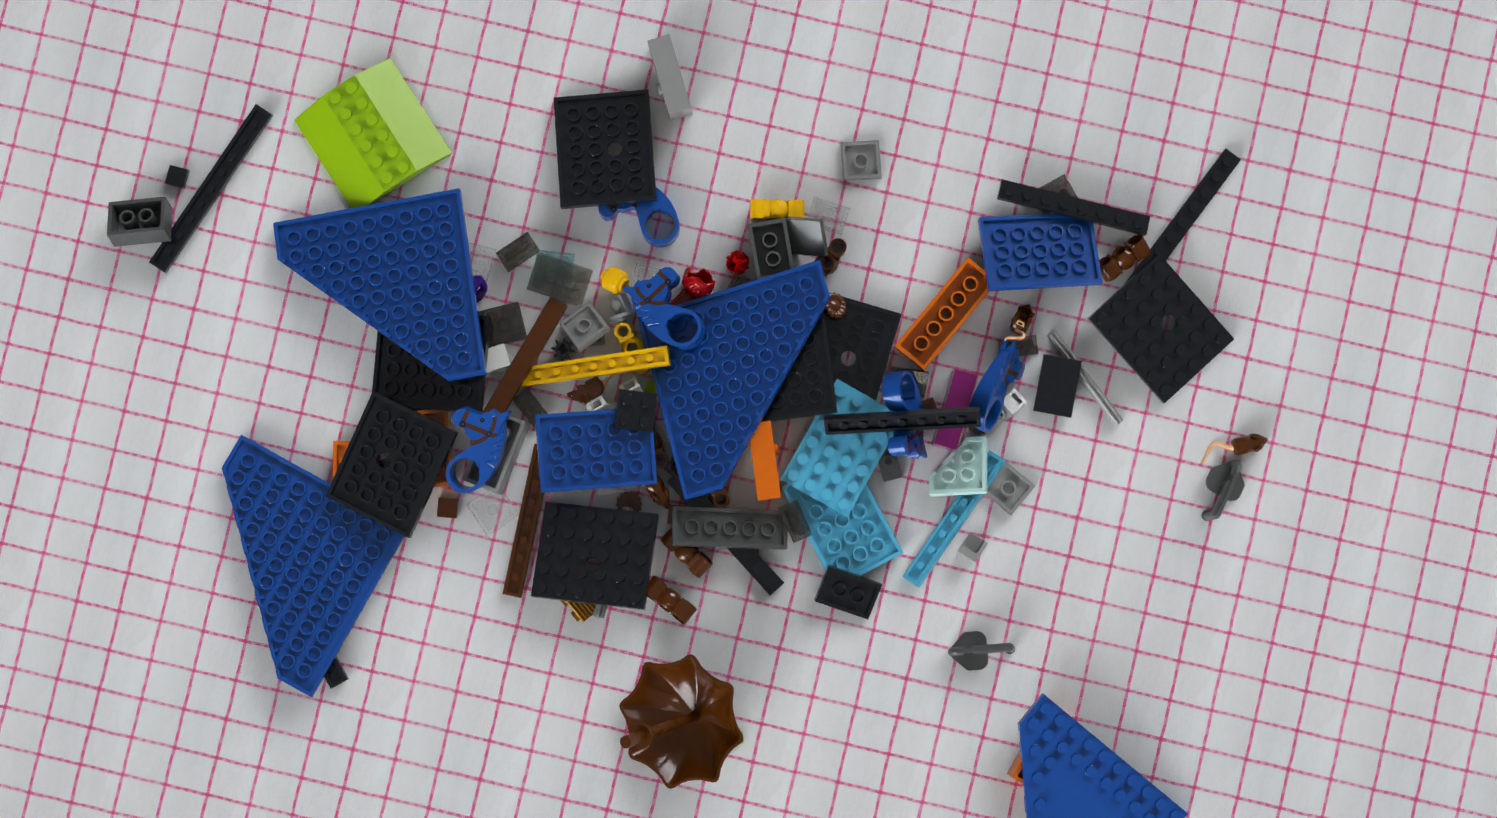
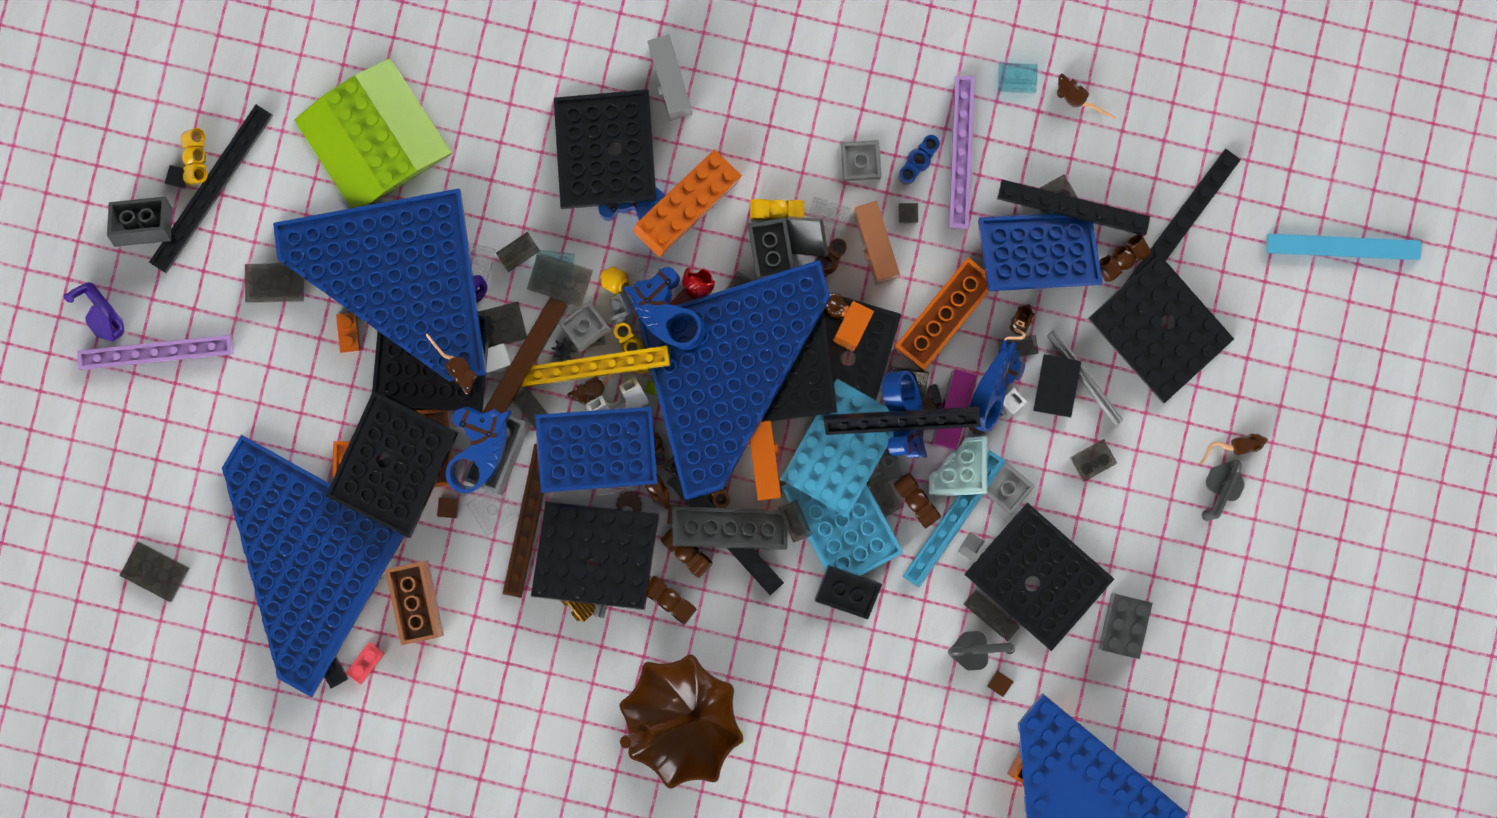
black plate [614,389,657,433] -> none
red gear [726,250,749,275] -> none
none -> dark purple piece [63,282,125,342]
none -> lavender plate [77,335,233,370]
none -> clear smoke plate [119,541,190,602]
none -> yellow piece [181,128,208,186]
none -> clear smoke plate [245,263,304,303]
none -> orange plate [336,313,360,353]
none -> coral plate [346,642,385,685]
none -> nougat brick [385,560,444,645]
none -> reddish brown animal [426,334,477,394]
none -> orange brick [633,149,742,258]
none -> orange brick [833,301,874,352]
none -> nougat brick [853,201,900,285]
none -> clear smoke plate [866,473,902,516]
none -> reddish brown piece [893,472,941,529]
none -> blue piece [898,135,940,185]
none -> clear smoke plate [898,203,918,223]
none -> black tile [929,384,942,404]
none -> lavender plate [949,76,975,229]
none -> clear smoke plate [963,589,1020,642]
none -> black plate [964,502,1114,651]
none -> reddish brown tile [987,670,1014,697]
none -> clear light blue plate [998,63,1038,93]
none -> reddish brown animal [1057,73,1116,119]
none -> clear smoke plate [1070,439,1117,482]
none -> dark grey brick [1098,593,1153,659]
none -> medium azure tile [1266,234,1421,260]

